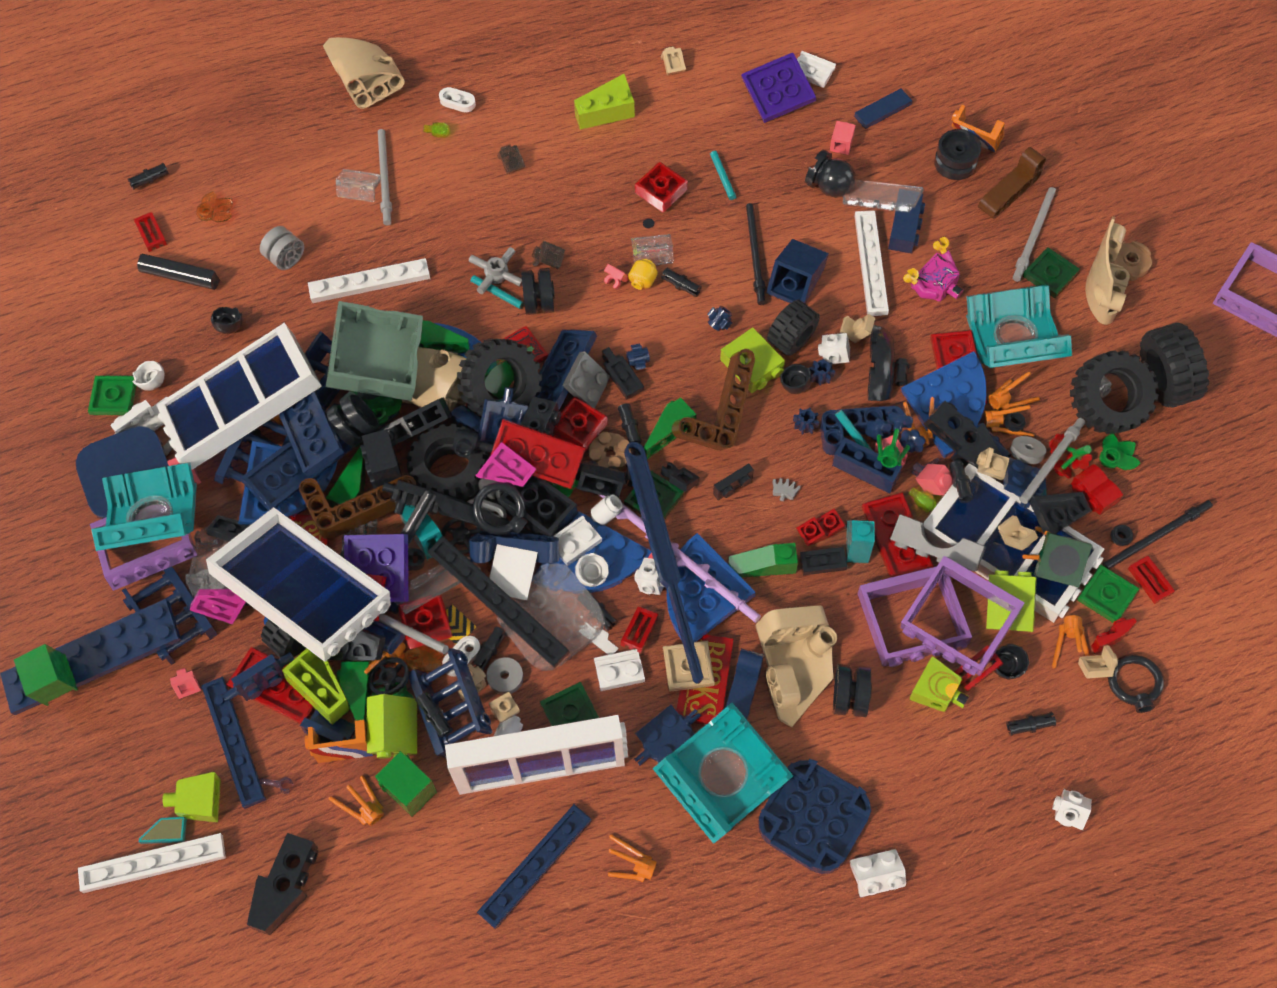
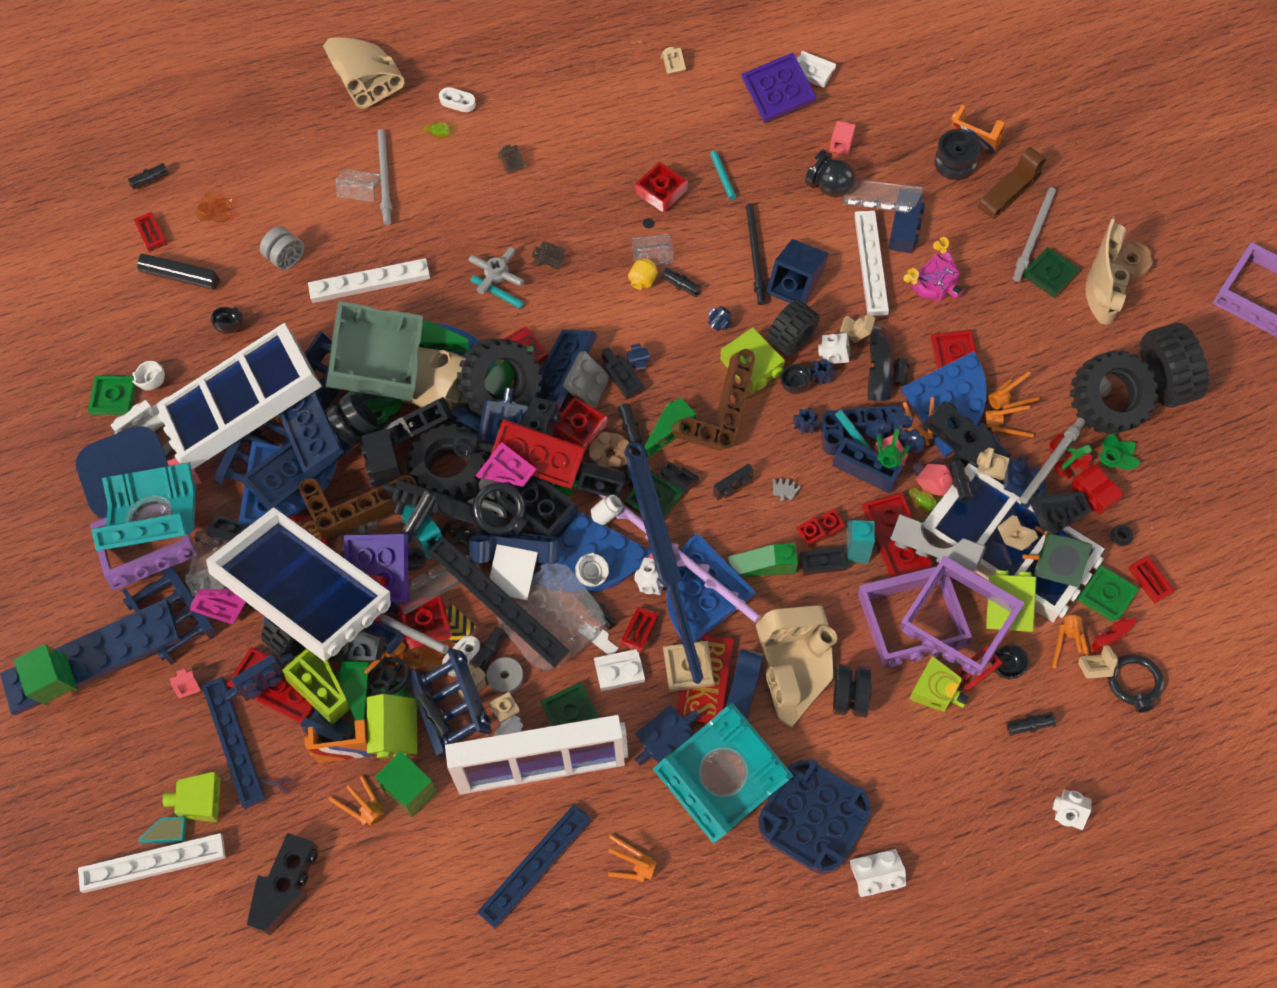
green slope [326,447,366,517] -> none
black wheel [521,268,555,315] -> none
white plate [554,516,602,566] -> none
lime wedge [574,74,635,130] -> none
coral tile [604,264,629,289] -> none
dark blue tile [854,88,912,129] -> none
teal panel [966,285,1072,368] -> none
black plate [1004,412,1026,432] -> none
light grey piece [1010,436,1046,464] -> none
black bar [1102,500,1213,569] -> none

